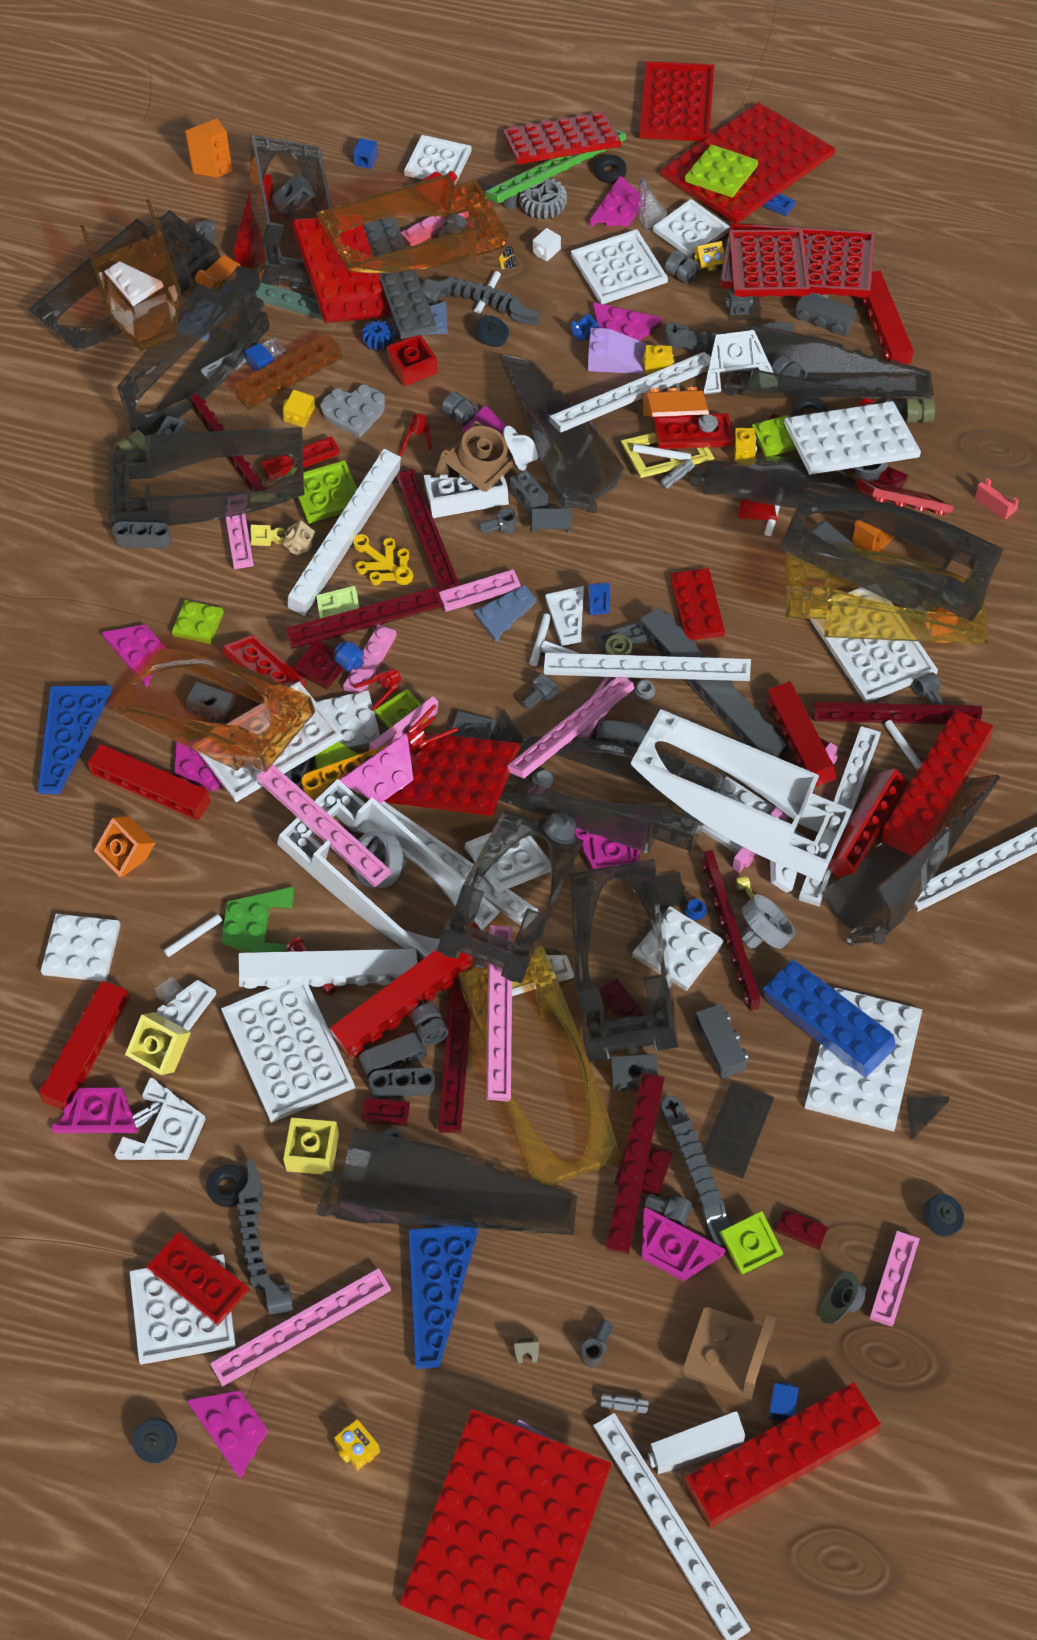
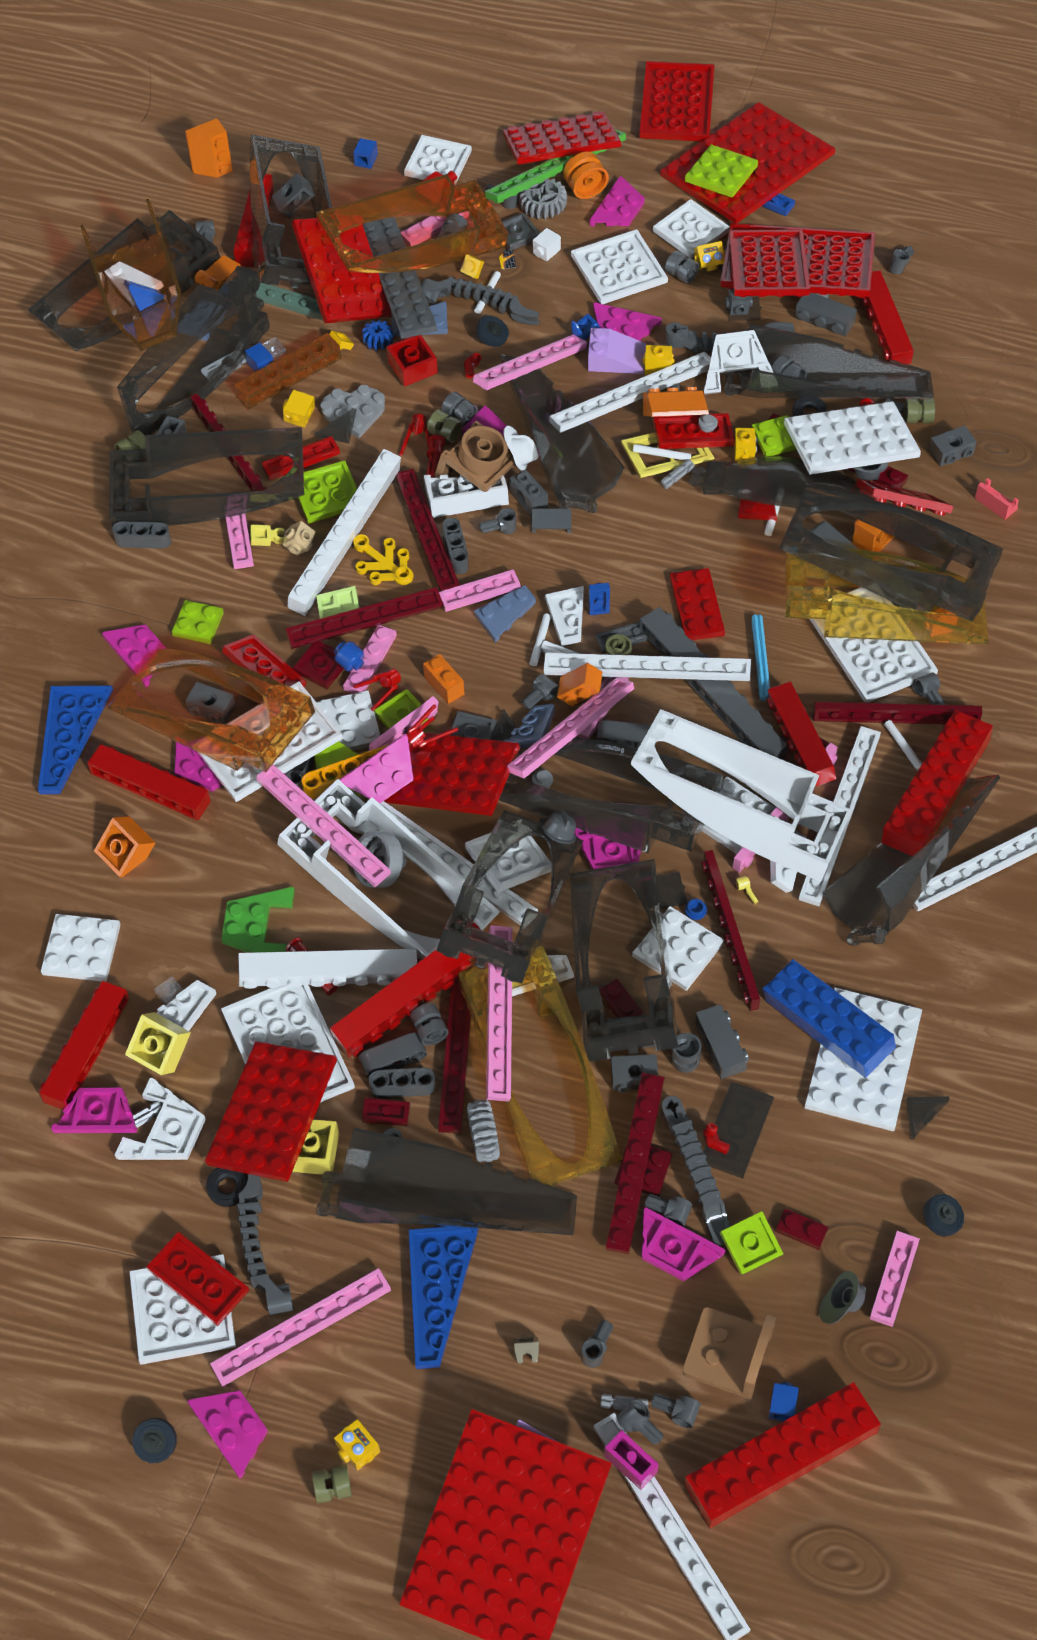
white bar [163,914,222,957] -> none
black tyre [595,155,626,183] -> none
light grey plate [635,680,655,700] -> none
clear slope [638,178,667,231] -> none
white slope [647,1411,745,1474] -> none
light grey piece [741,894,796,949] -> none
red brick [828,768,908,877] -> none
none -> blue slope [124,280,165,311]
none -> red plate [204,1041,337,1182]
none -> olive wheel [312,1464,352,1504]
none -> clear smoke tile [314,408,357,444]
none -> yellow plate [328,331,354,350]
none -> orange brick [423,654,465,704]
none -> red pin [424,435,446,488]
none -> olive wheel [427,409,463,443]
none -> dark grey beam [443,518,469,574]
none -> yellow plate [460,254,484,279]
none -> red arm [464,352,482,379]
none -> light grey gear [467,1100,500,1162]
none -> bright pink plate [473,334,587,390]
none -> flat silver tile [492,213,540,251]
none -> sand blue wing [504,704,555,748]
none -> orange brick [557,662,603,706]
none -> orange wheel [563,152,609,199]
none -> dark pink brick [604,1430,659,1490]
none -> dark grey axle [617,1399,664,1445]
none -> dark grey axle [651,1393,701,1429]
none -> dark grey wheel [671,1033,701,1073]
none -> red arm [703,1123,731,1155]
none -> medium azure axle [751,614,770,701]
none -> dark grey axle [888,246,914,274]
none -> dark grey brick [929,425,977,467]

